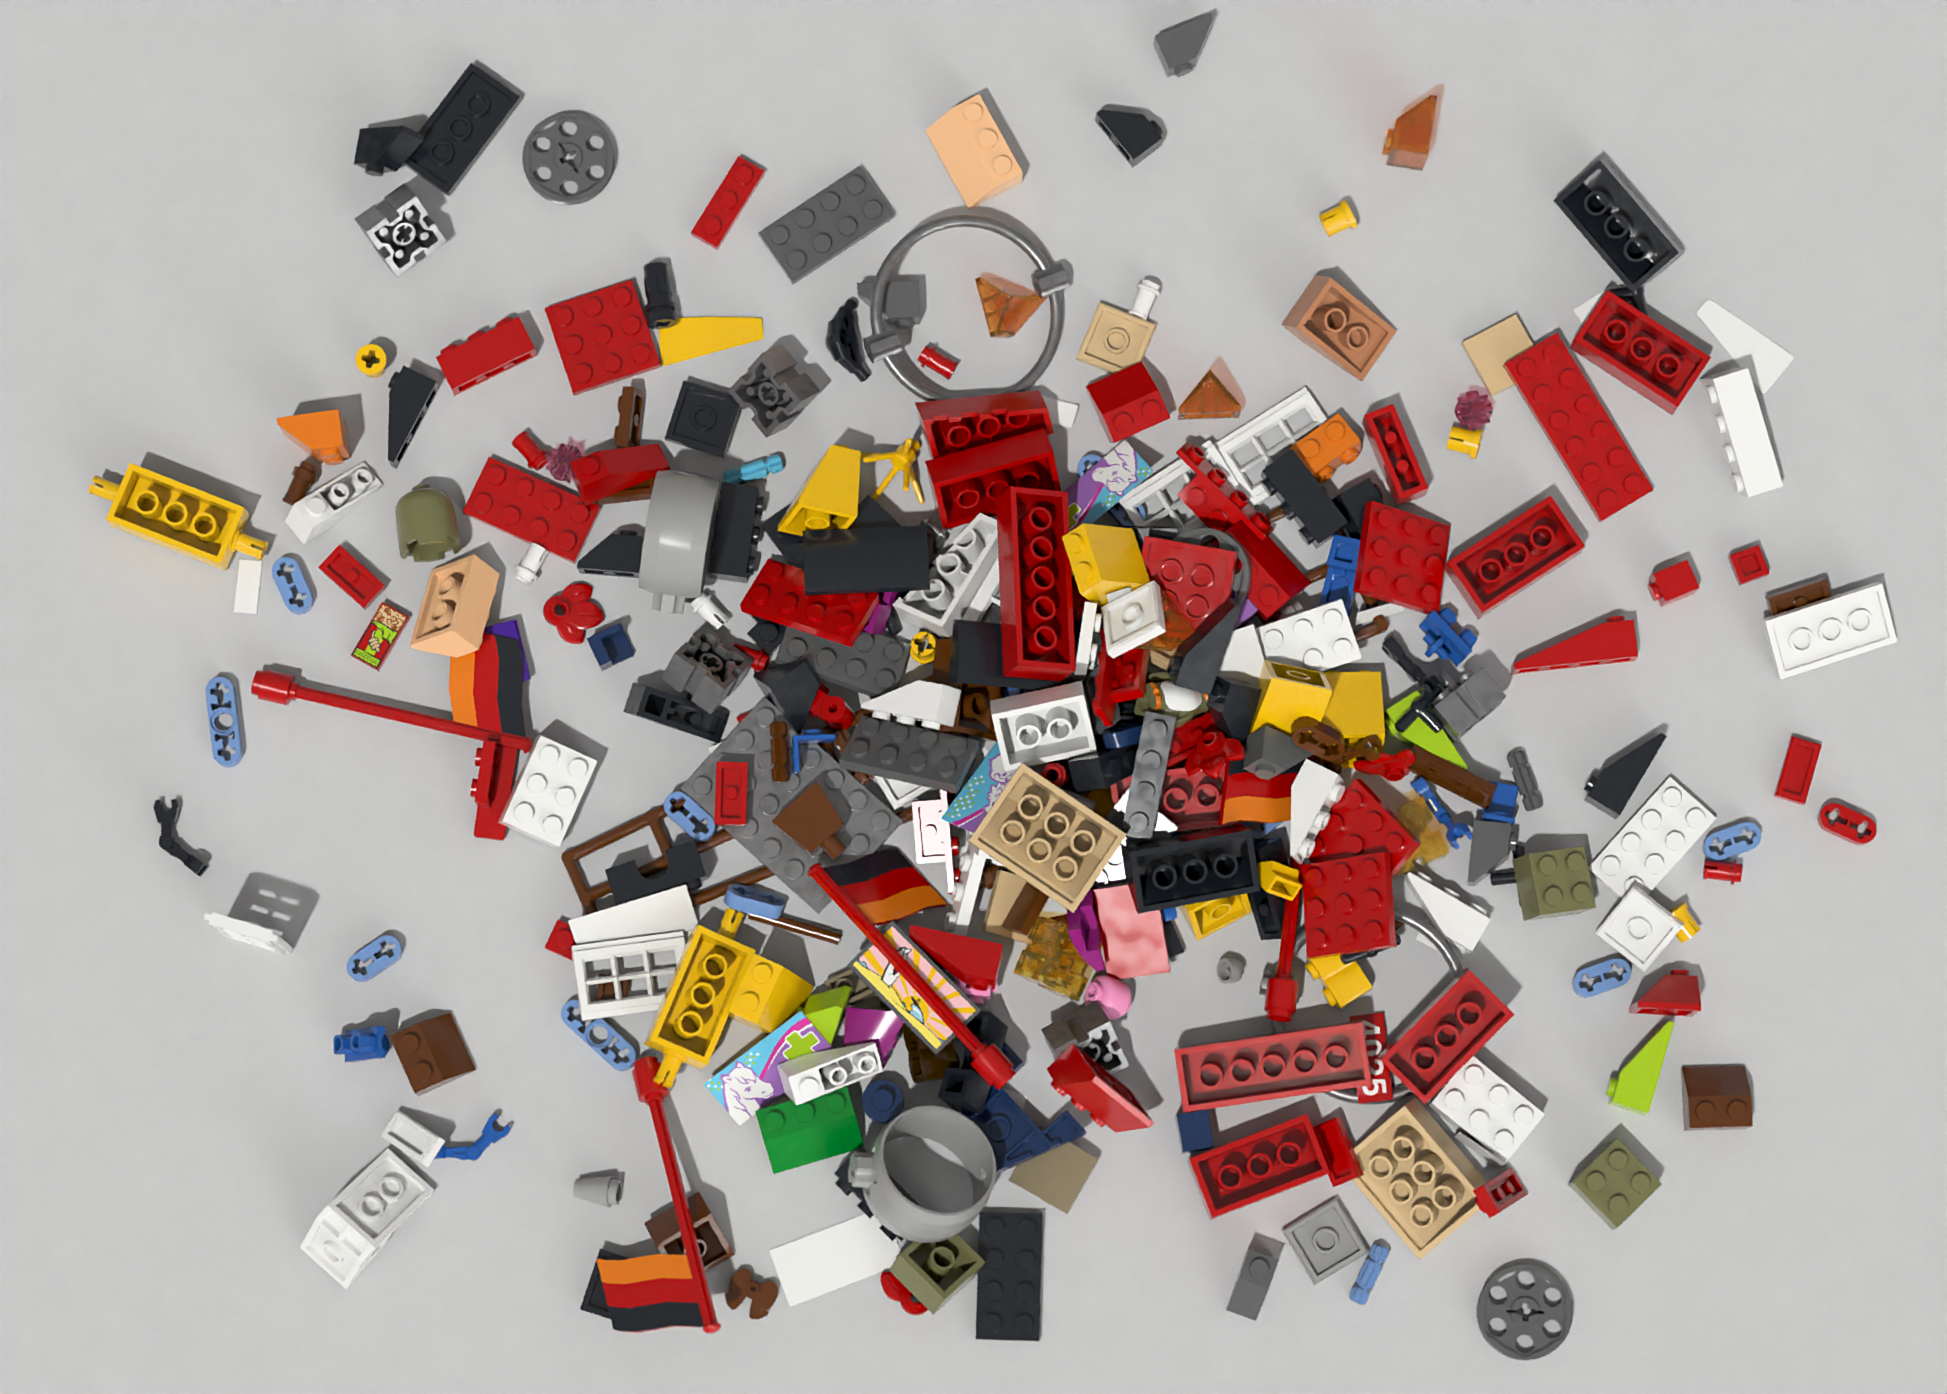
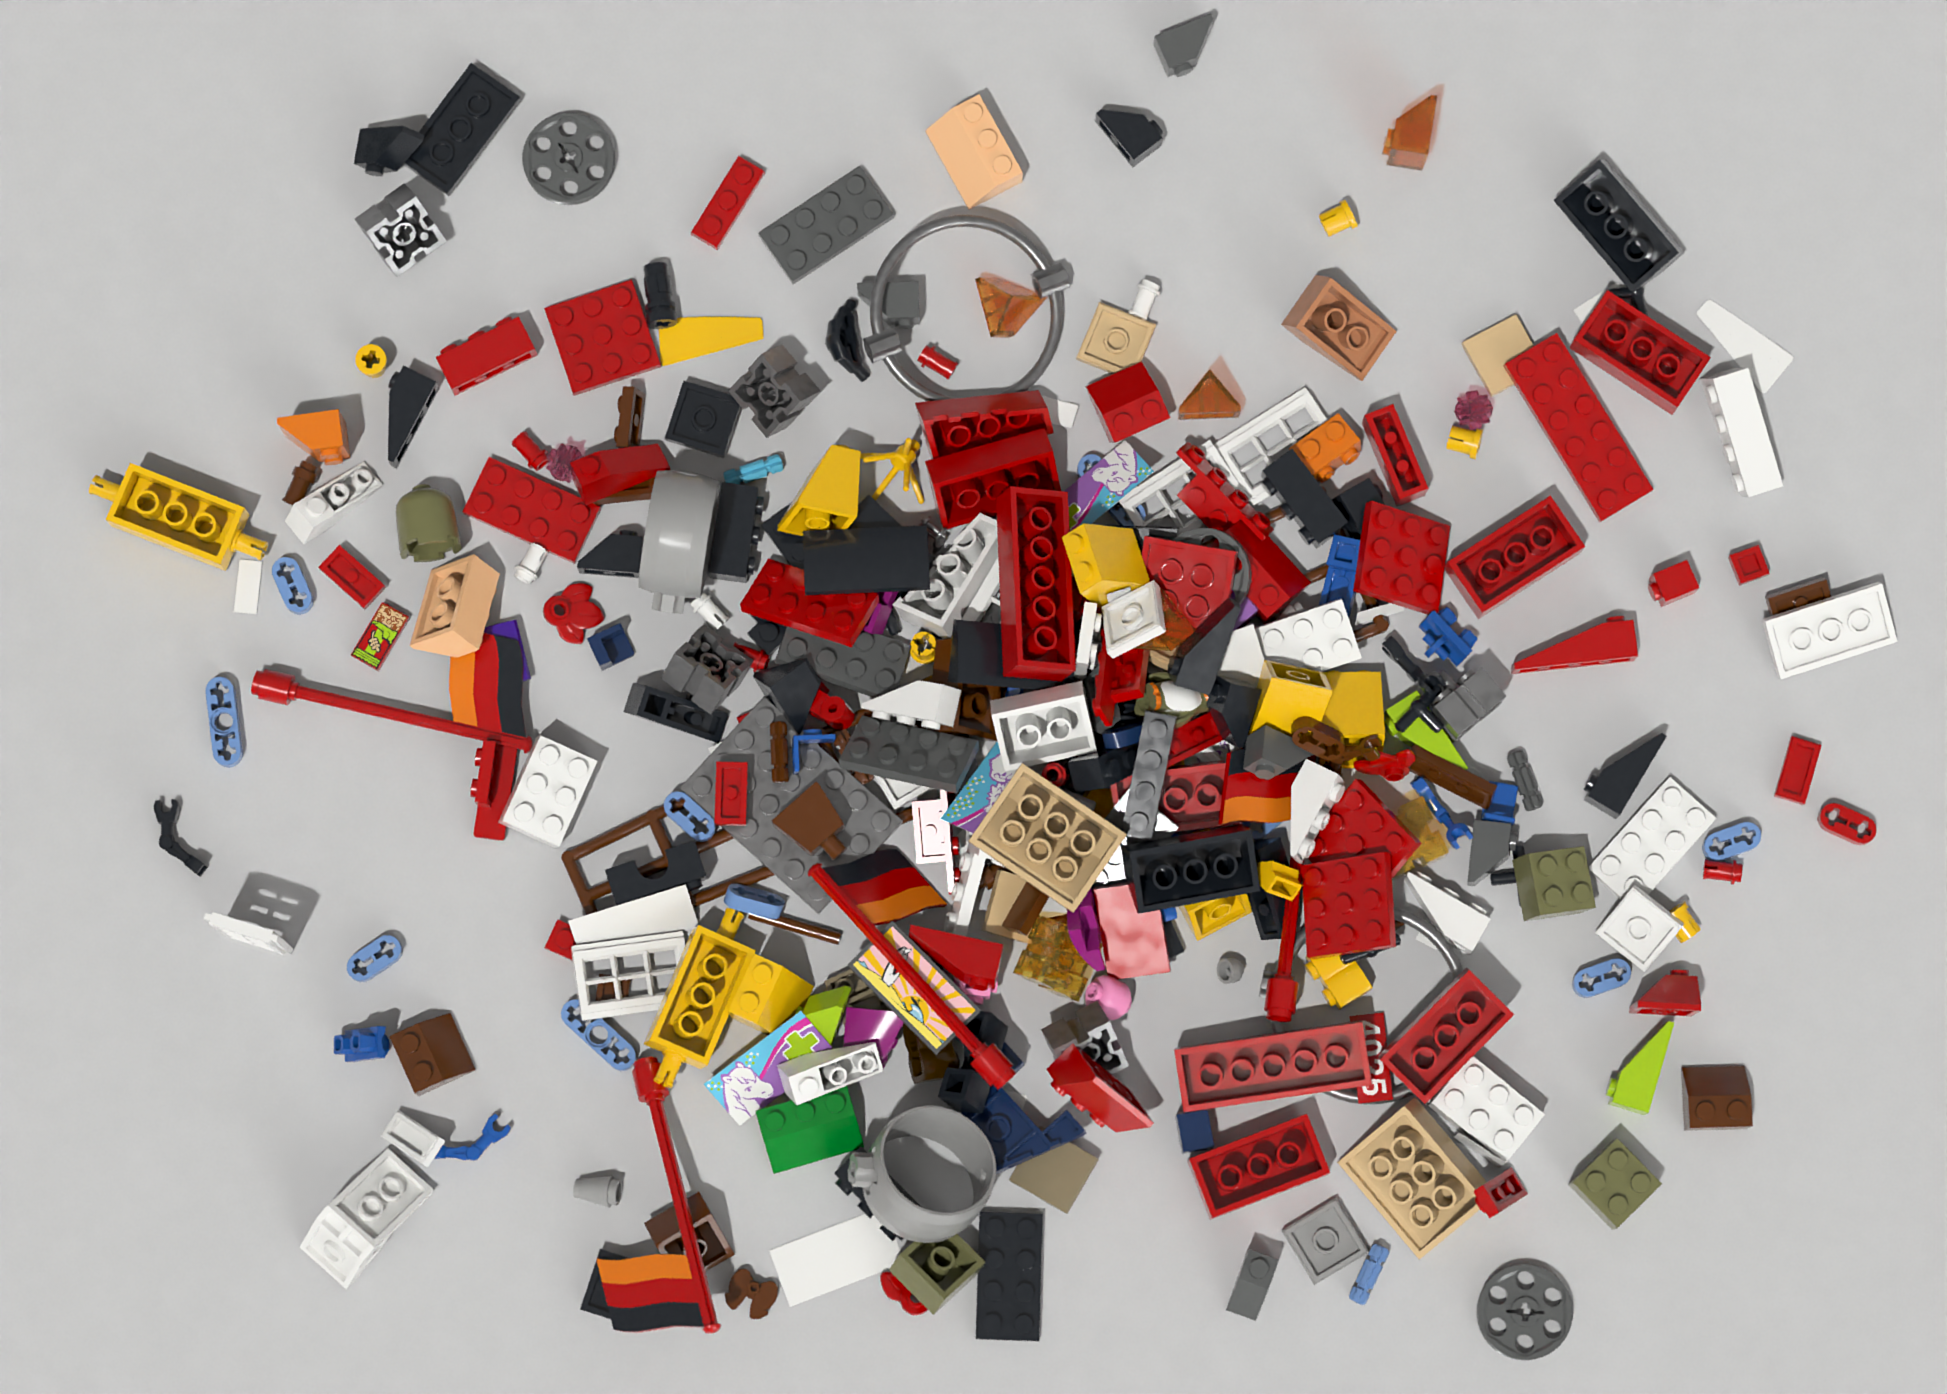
dark blue piece [862,1080,904,1124] -> none
red plate [1185,731,1245,779] -> none
red tile [1313,1116,1364,1187] -> none

